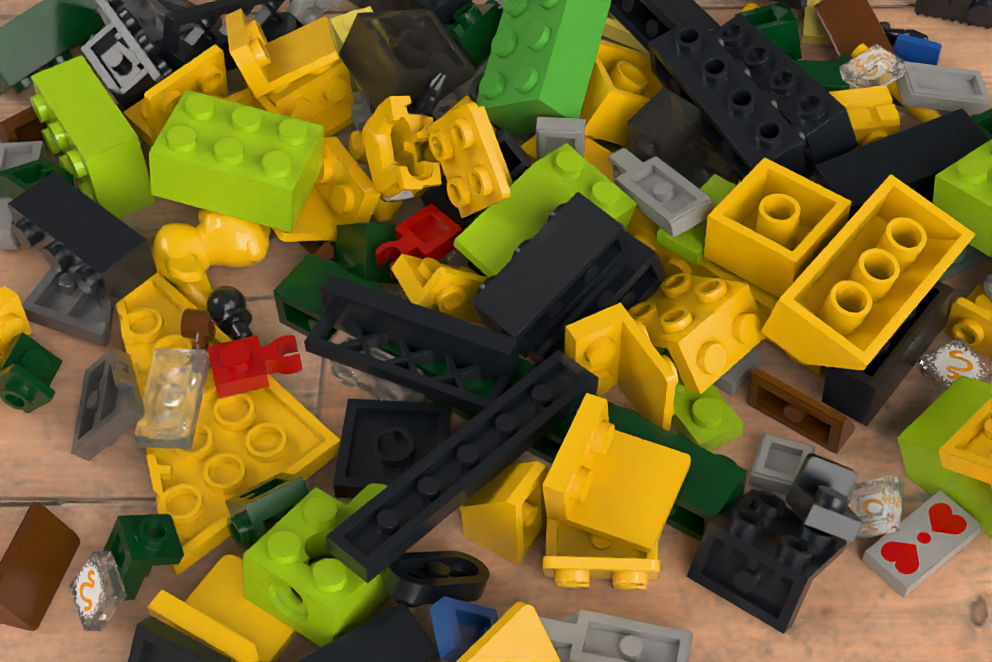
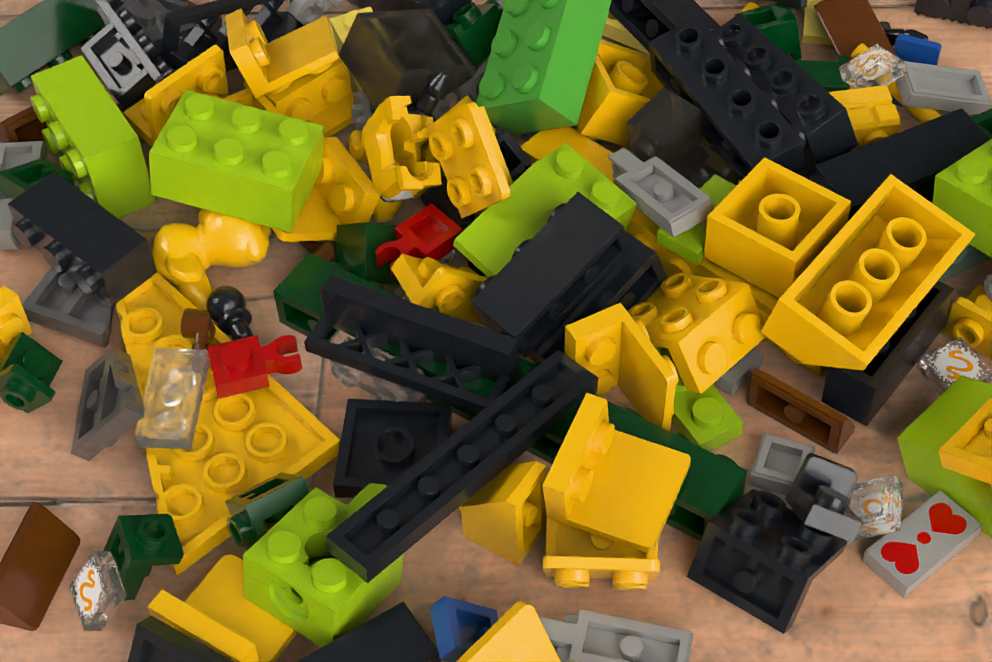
black plate [382,551,490,607] -> none
light grey tile [536,117,586,161] -> none

